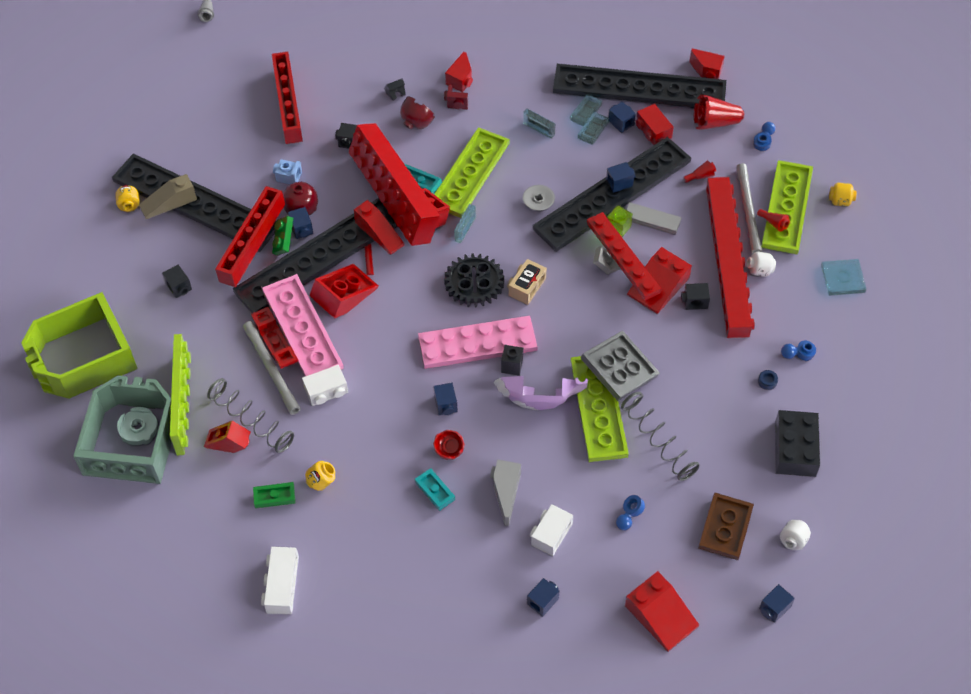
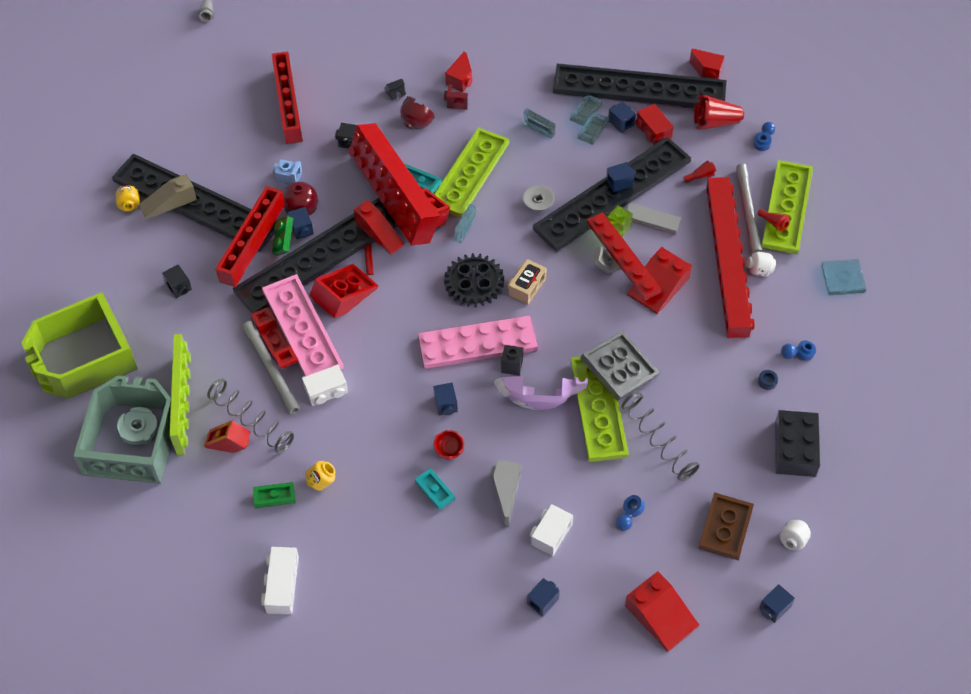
black brick [681,283,710,310] -> none
yellow head [829,182,857,207] -> none

